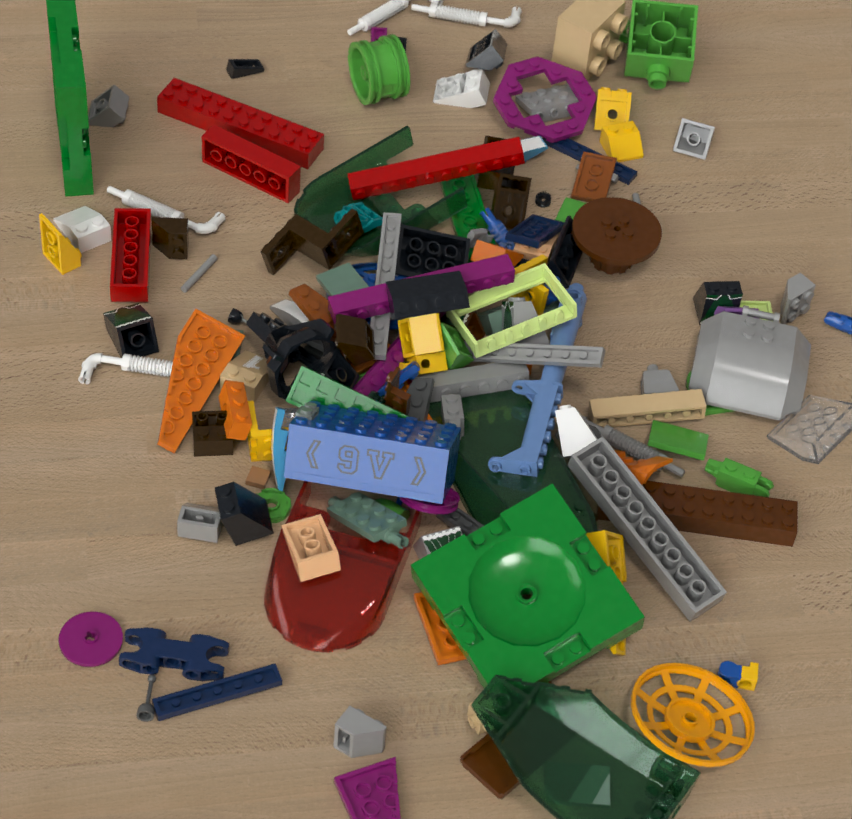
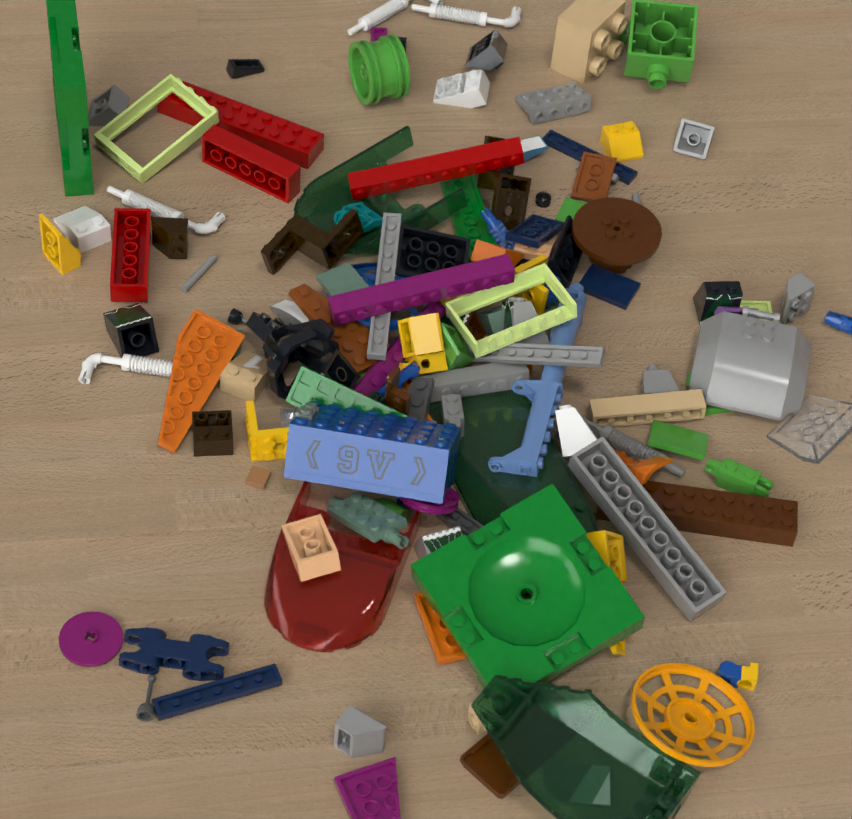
light grey slope [177,503,223,543] -> none
black slope [215,481,274,546] -> none
orange arch [219,380,252,440] -> none
bright green tile [256,488,291,523] -> none
dark azure slope [271,407,288,491] -> none
dark brown slope [334,314,375,366] -> none
black slope [386,271,470,320] -> none
light grey plate [467,228,494,248] -> none
magenta plate [493,56,597,143] -> none
yellow bracket [594,87,632,131] -> none
none -> yellowish green window [94,74,219,184]
none -> dark blue tile [579,264,641,310]

